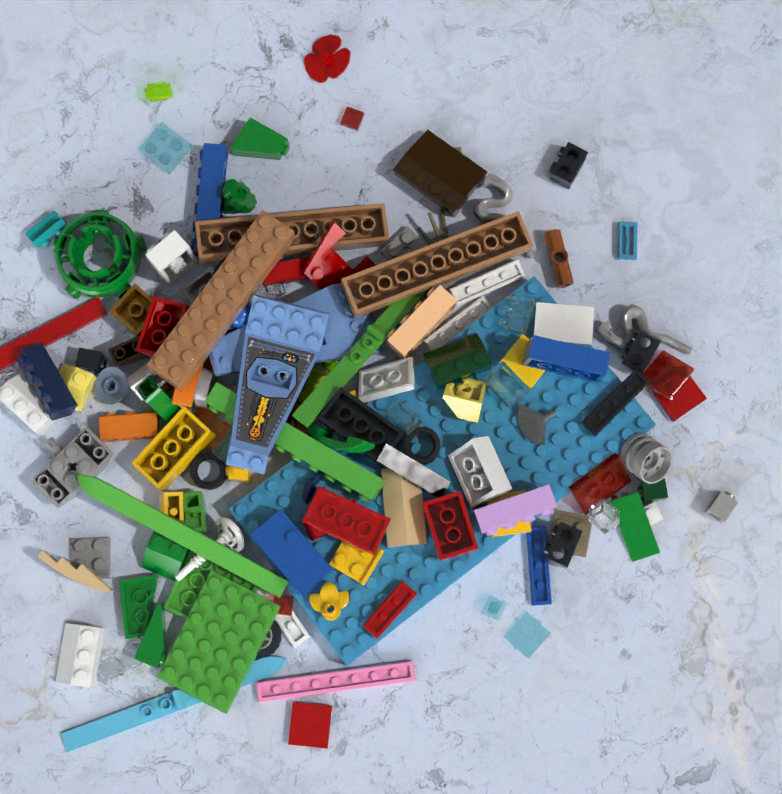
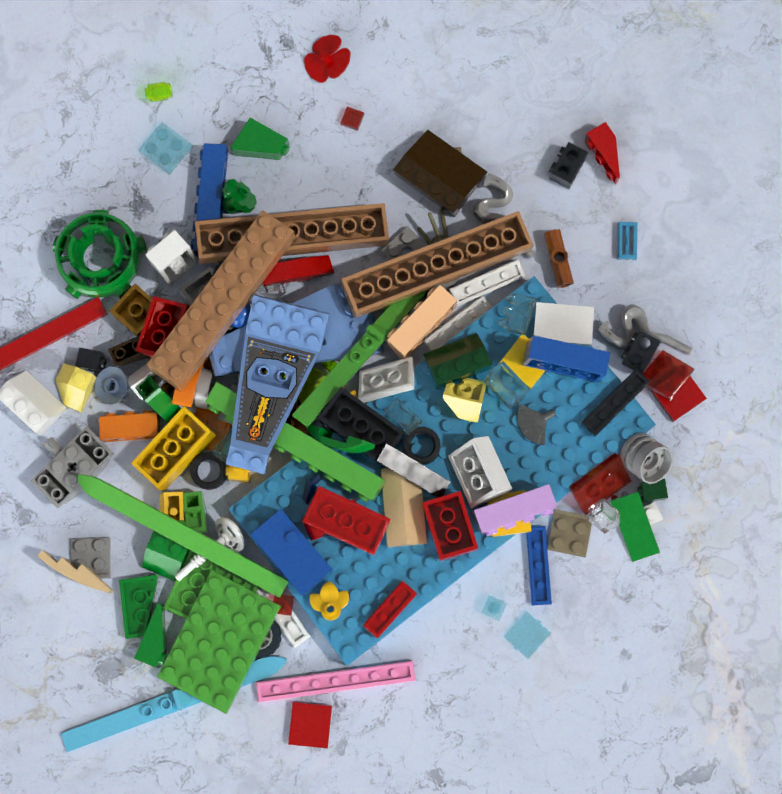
dark blue brick [17,343,77,421] -> none
teal bracket [26,211,66,249] -> none
white slope [56,623,105,688] -> none
red wing [302,220,376,290] -> none
yellow piece [329,541,385,586] -> none
black brick [543,522,583,569] -> none
light grey brick [706,491,738,523] -> none
none -> red slope [585,122,620,184]

